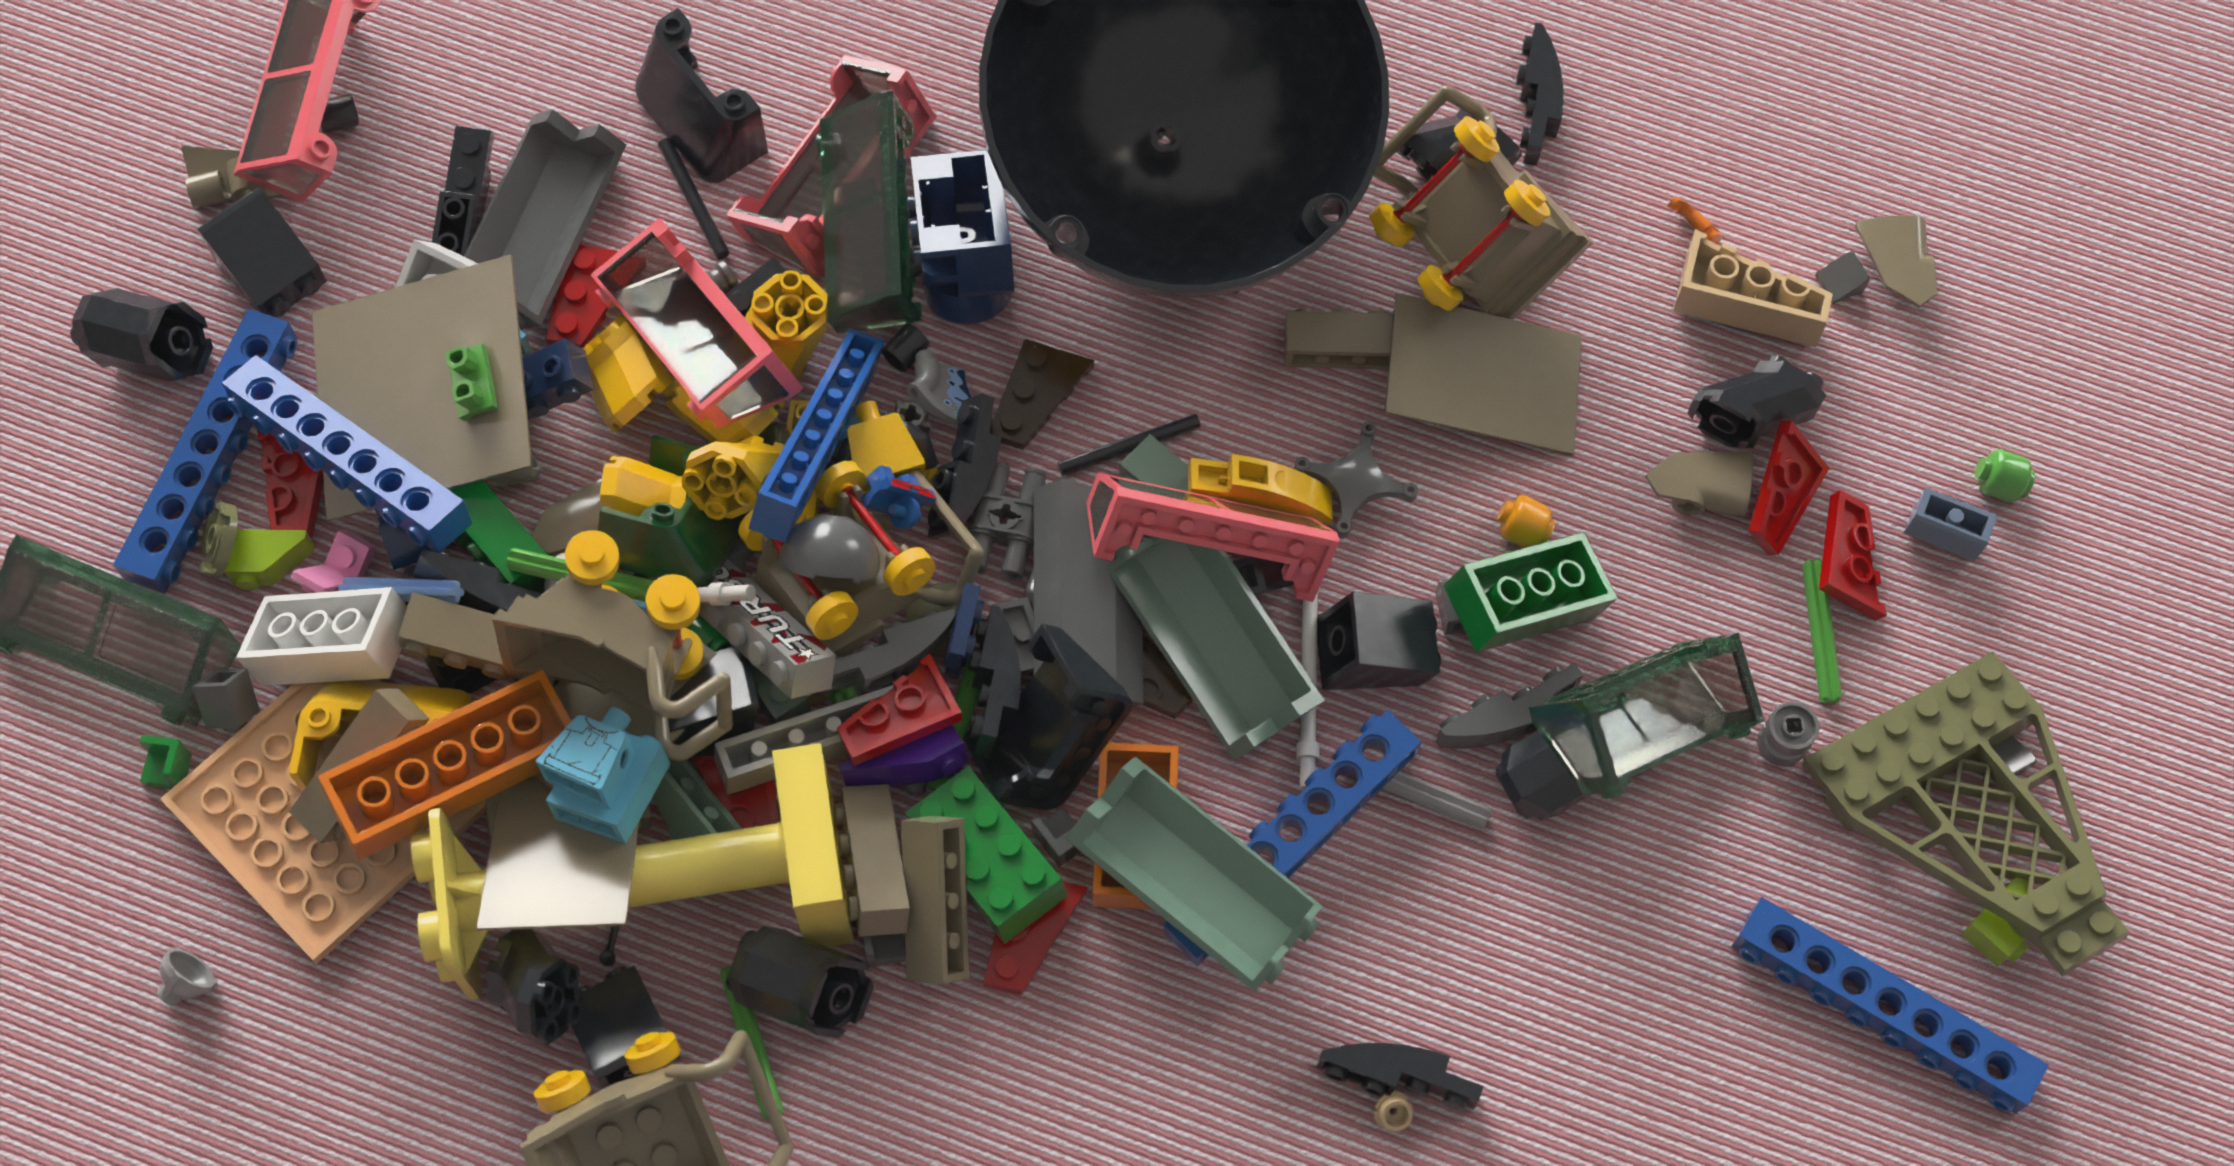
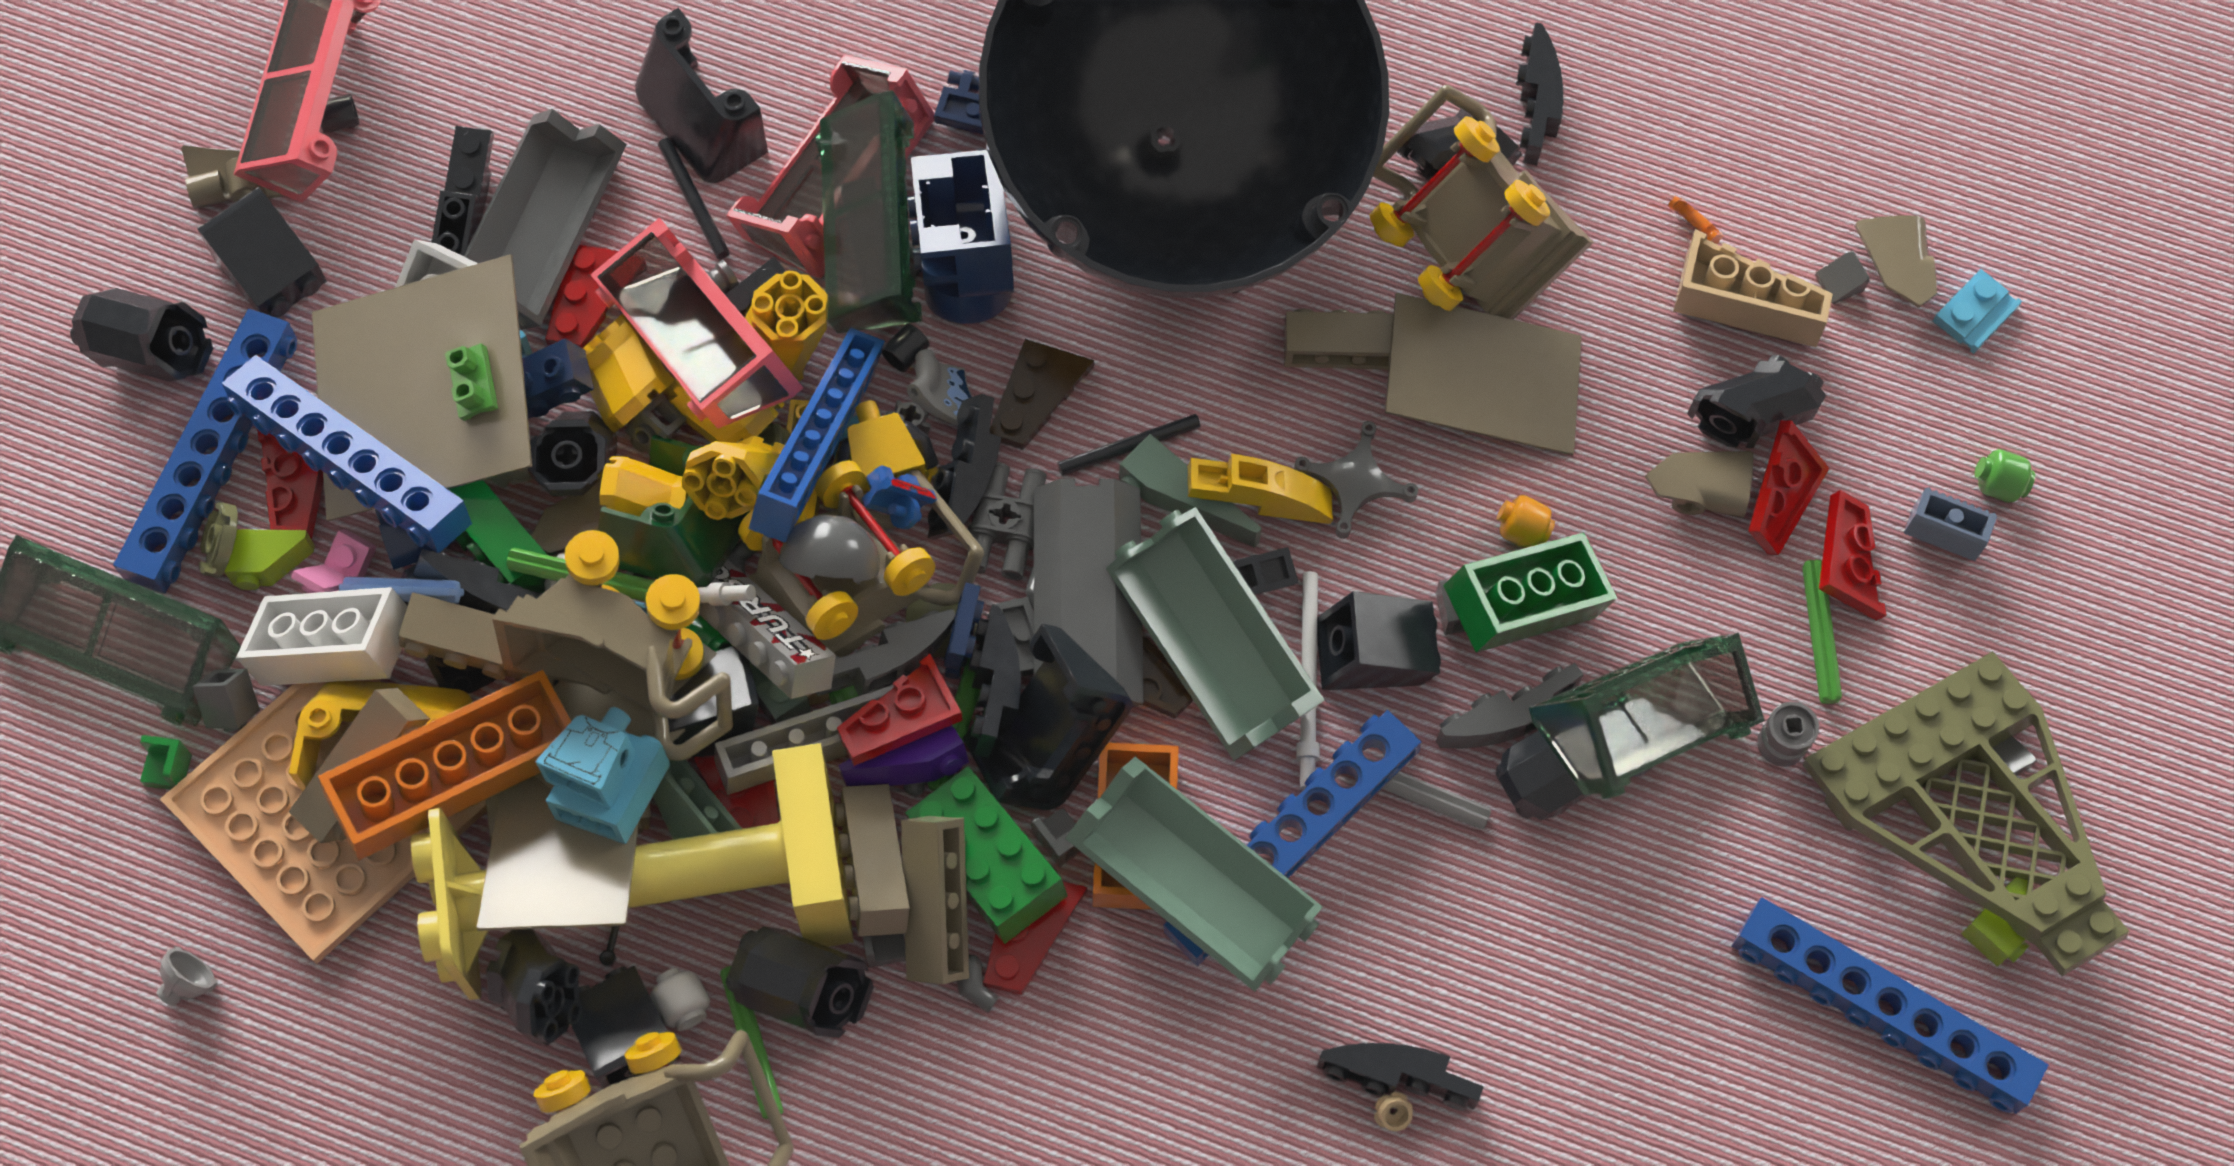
coral windscreen [1086,473,1340,602] -> none
none -> black brick [528,411,617,496]
none -> dark grey brick [625,393,687,455]
none -> white head [650,968,710,1031]
none -> dark blue plate [934,70,984,135]
none -> dark grey arm [957,955,999,1013]
none -> medium azure plate [1933,269,2022,354]

